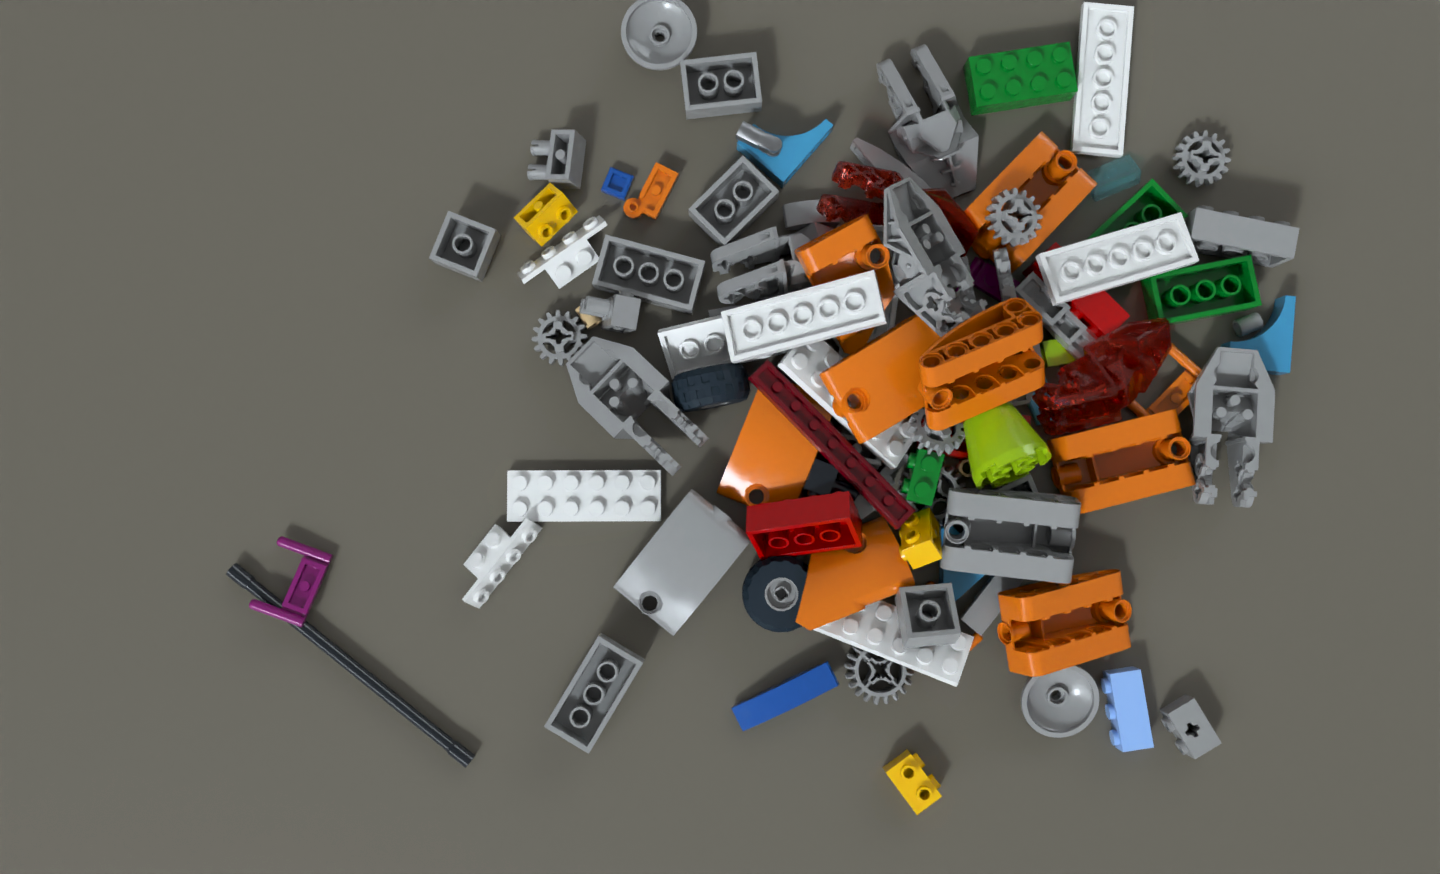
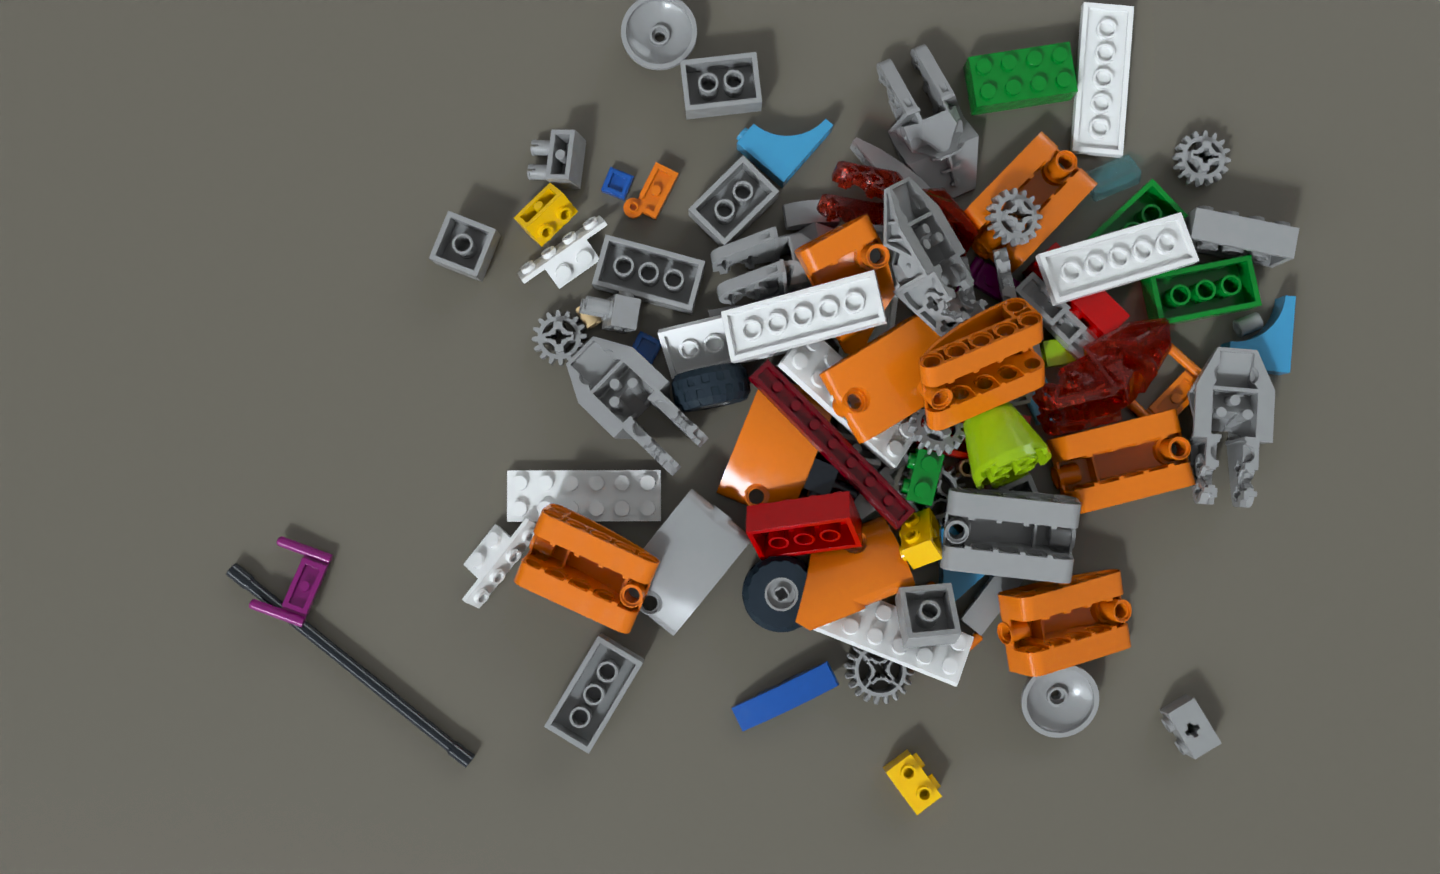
flat silver bar [736,121,782,157] -> none
light blue brick [1101,666,1154,752] -> none
none -> orange panel [514,503,660,634]
none -> blue tile [632,331,662,365]

